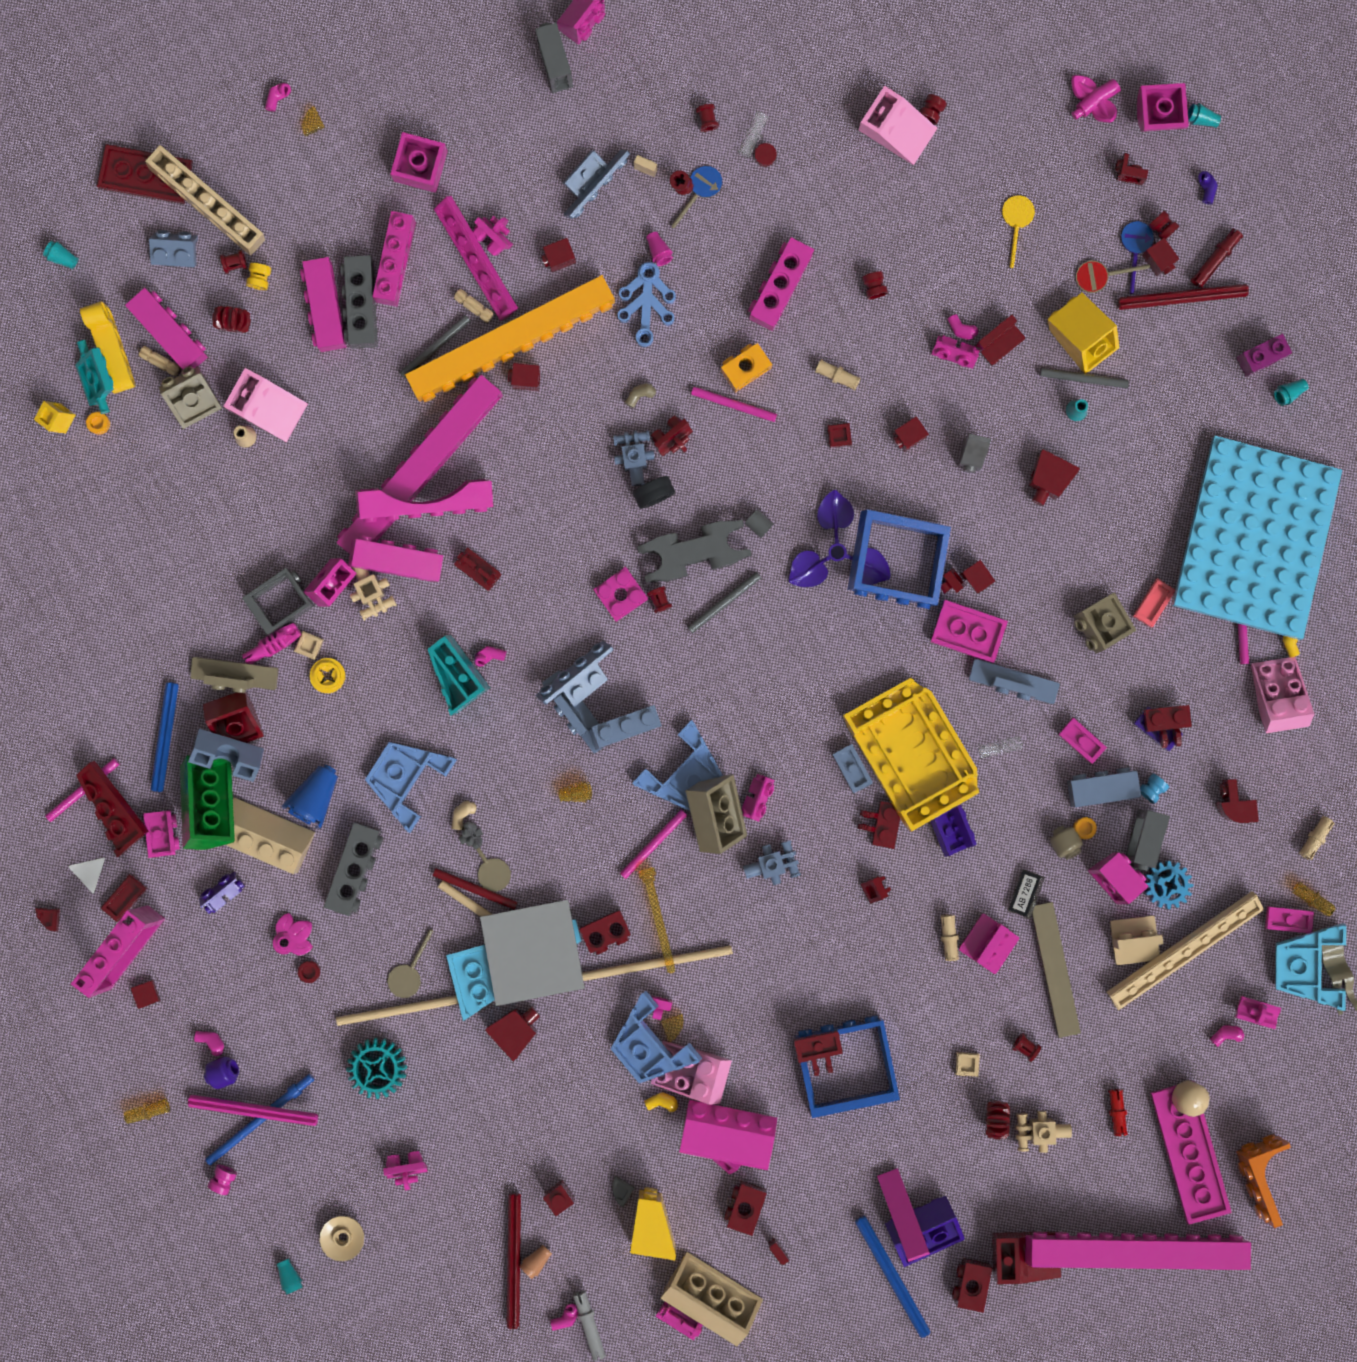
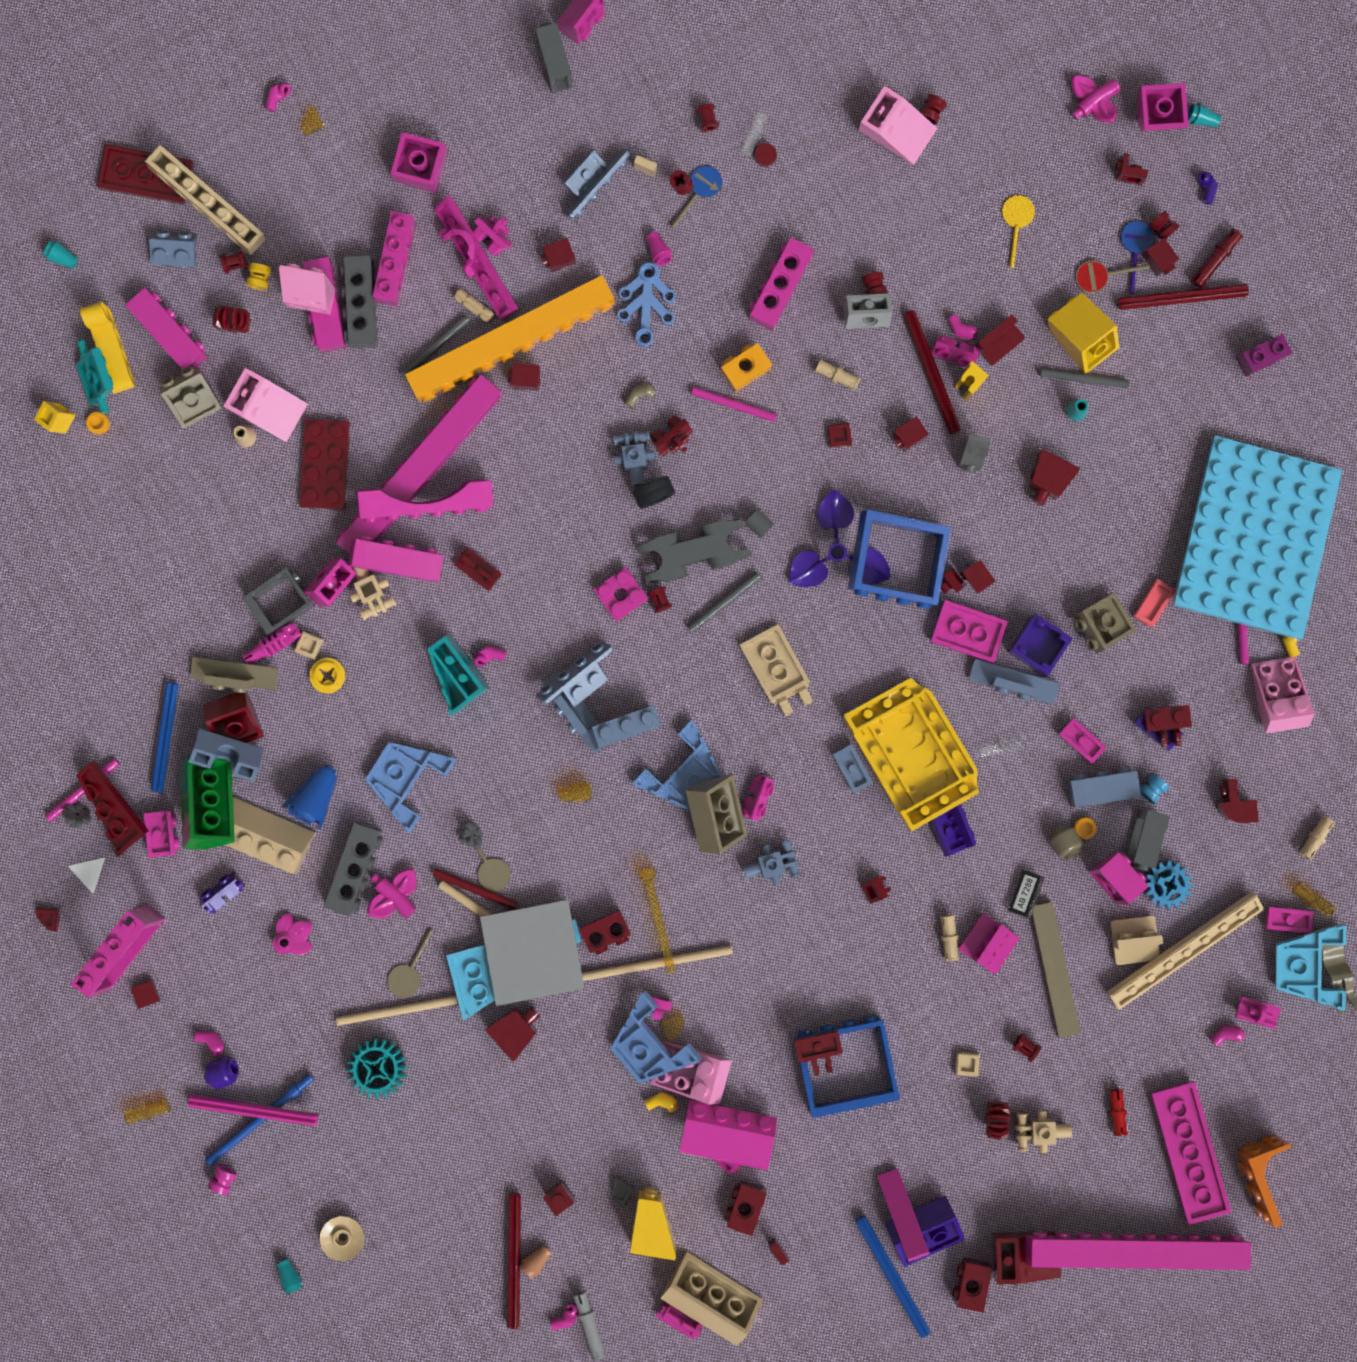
dark red tile [101,874,148,922] -> none
tan axle [139,346,181,376] -> none
dark red tile [297,960,321,983] -> none
dark pink hips [383,1151,428,1191] -> none
tan arm [451,801,477,830] -> none
dark pink bar [620,809,687,879] -> none
dark red hinge [857,801,900,849] -> none
tan hair [1172,1081,1210,1117] -> none
teal cone [1274,378,1309,406] -> none
none -> dark grey plant [62,804,91,828]
none -> bright pink slope [279,263,335,315]
none -> dark red plate [300,419,350,510]
none -> dark pink plant [367,868,417,920]
none -> dark pink helmet [438,228,477,280]
none -> tan tile [739,624,813,717]
none -> light grey brick [843,294,893,329]
none -> dark red axle [904,310,961,434]
none -> yellow hinge [955,361,989,402]
none -> dark purple container [1007,614,1073,676]

